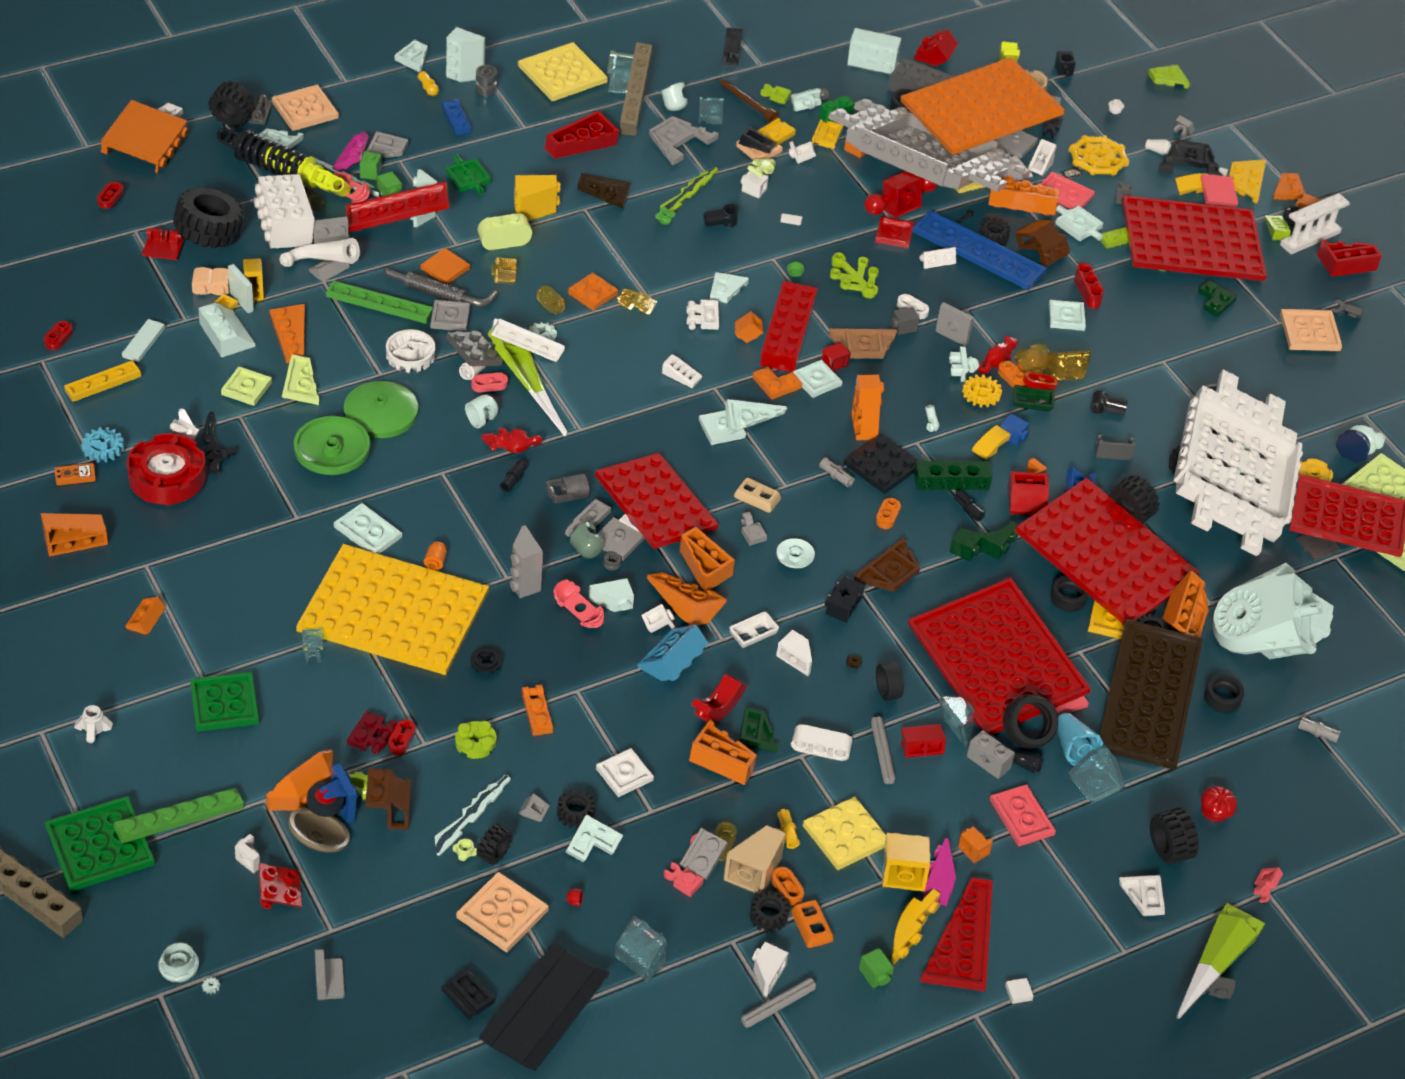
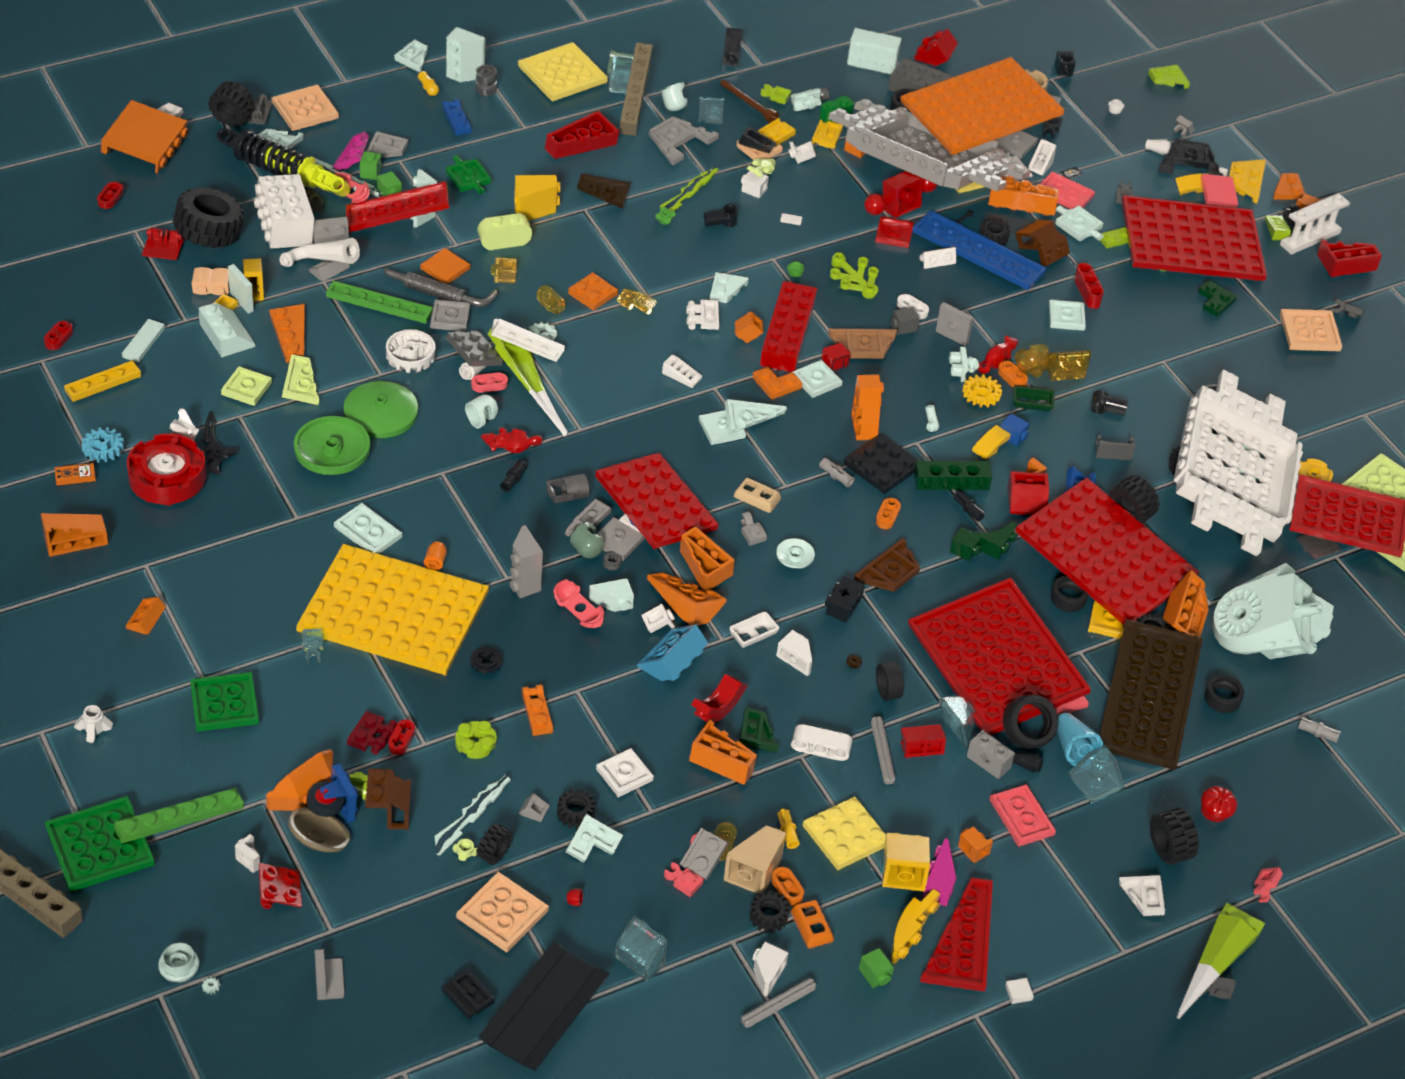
neon yellow brick [999,42,1020,62] -> none
red plate [1023,372,1058,390] -> none
yellow plate [1069,135,1129,176] -> none
dark blue piece [1336,425,1385,463] -> none

